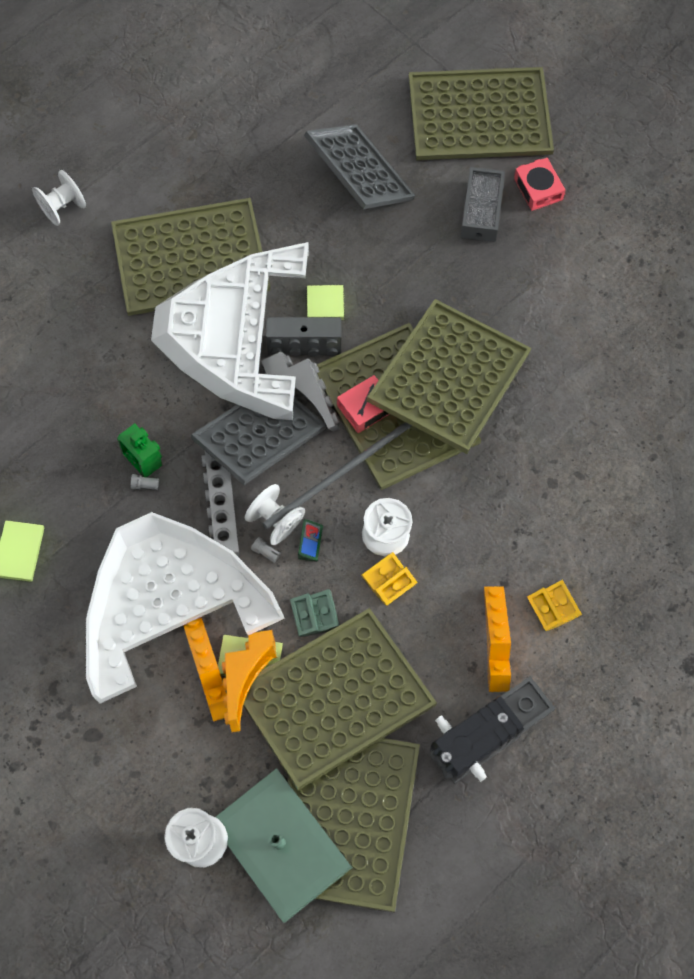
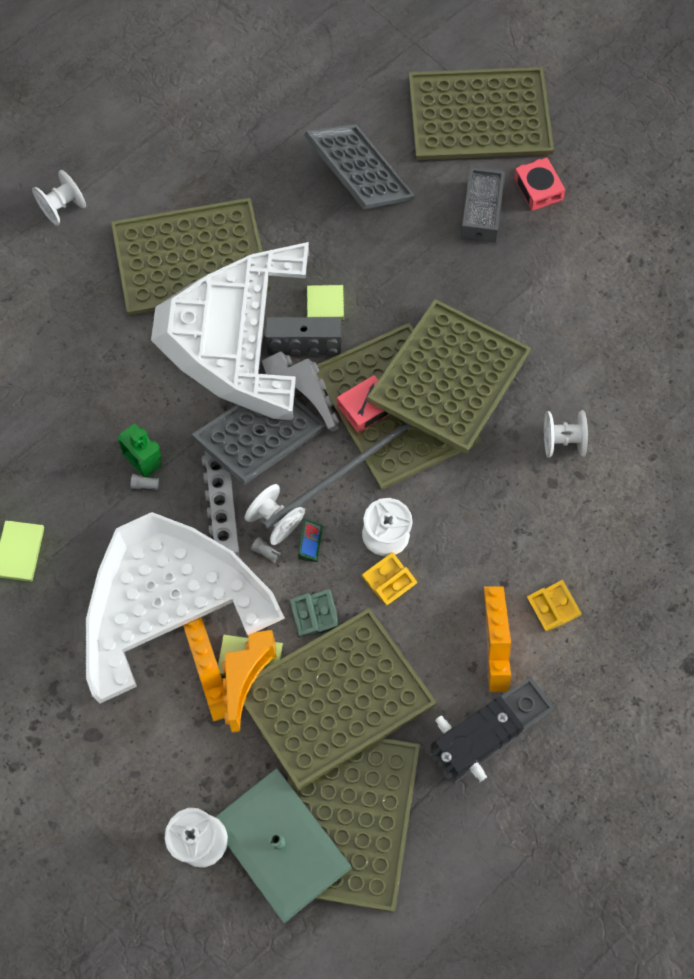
none -> white piece [544,410,588,458]

